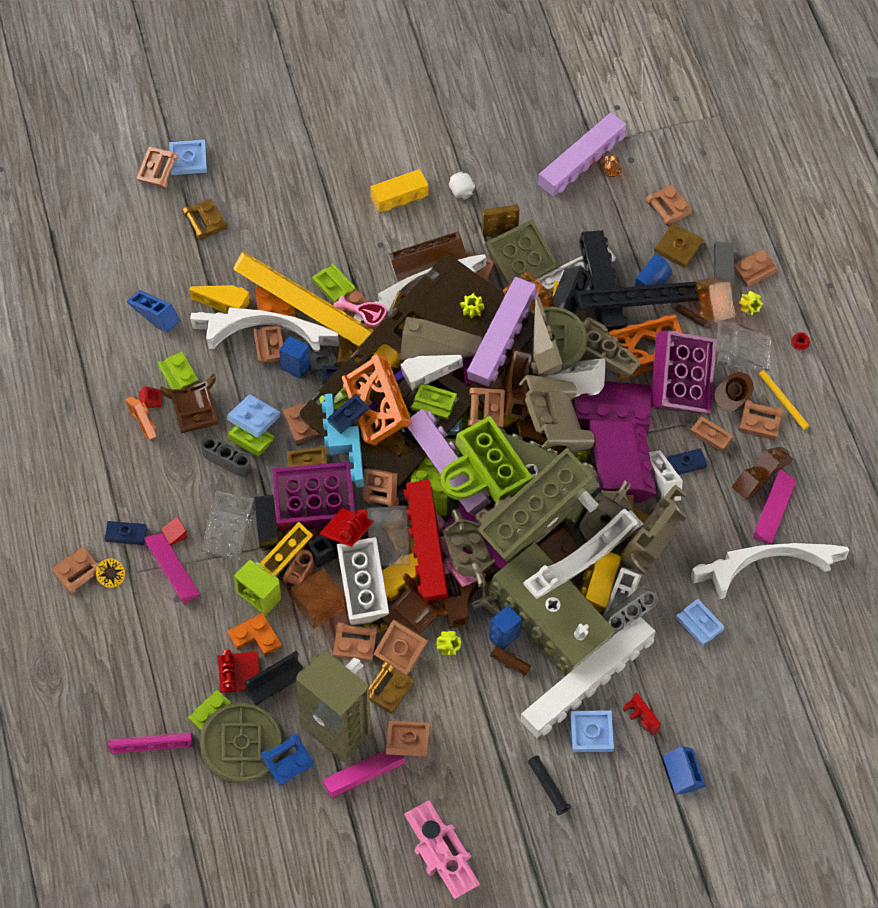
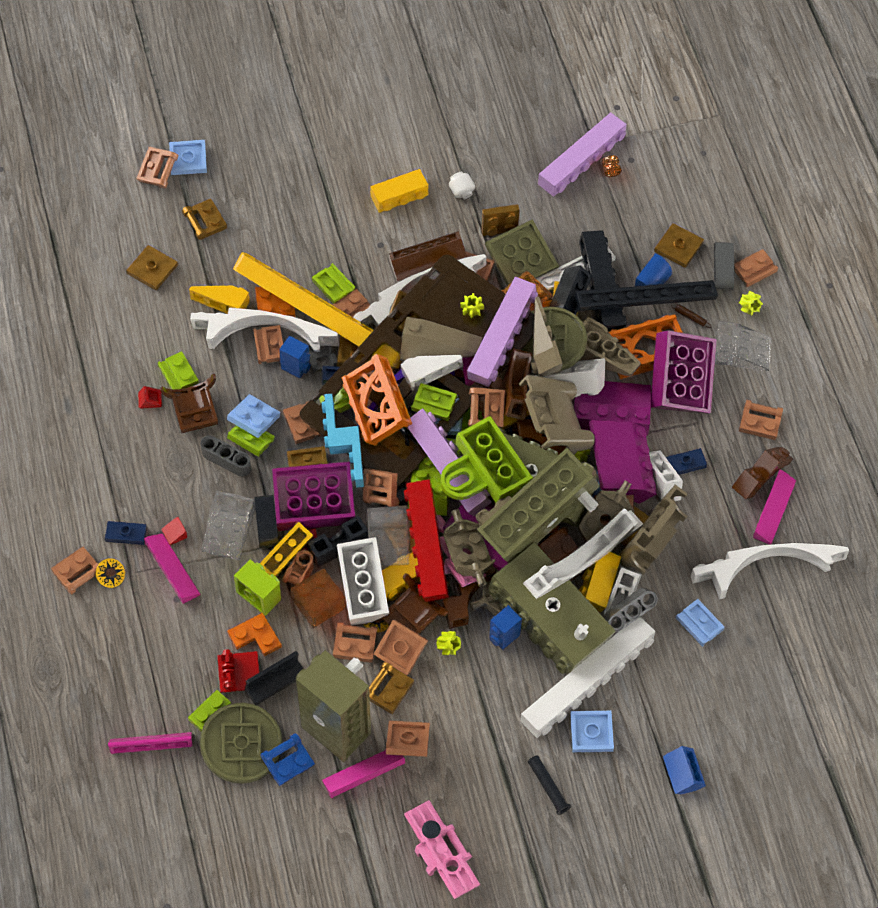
orange plate [125,397,156,440] -> none
blue slope [127,290,181,332] -> none
red hinge [319,508,374,547] -> none
dark blue plate [327,394,369,434] -> none
bright pink piece [334,296,388,329] -> none
reddish brown pin [490,645,531,676] -> none
red plate [623,692,661,735] -> none
nougat plate [645,184,693,226] -> none
nougat plate [690,416,733,452] -> none
clear orange brick [696,276,736,322] -> none
reddish brown piece [714,372,754,411] -> none
yellow bar [759,370,810,430] -> none
red plate [791,332,810,350] -> none
none -> pearl gold plate [126,245,178,291]

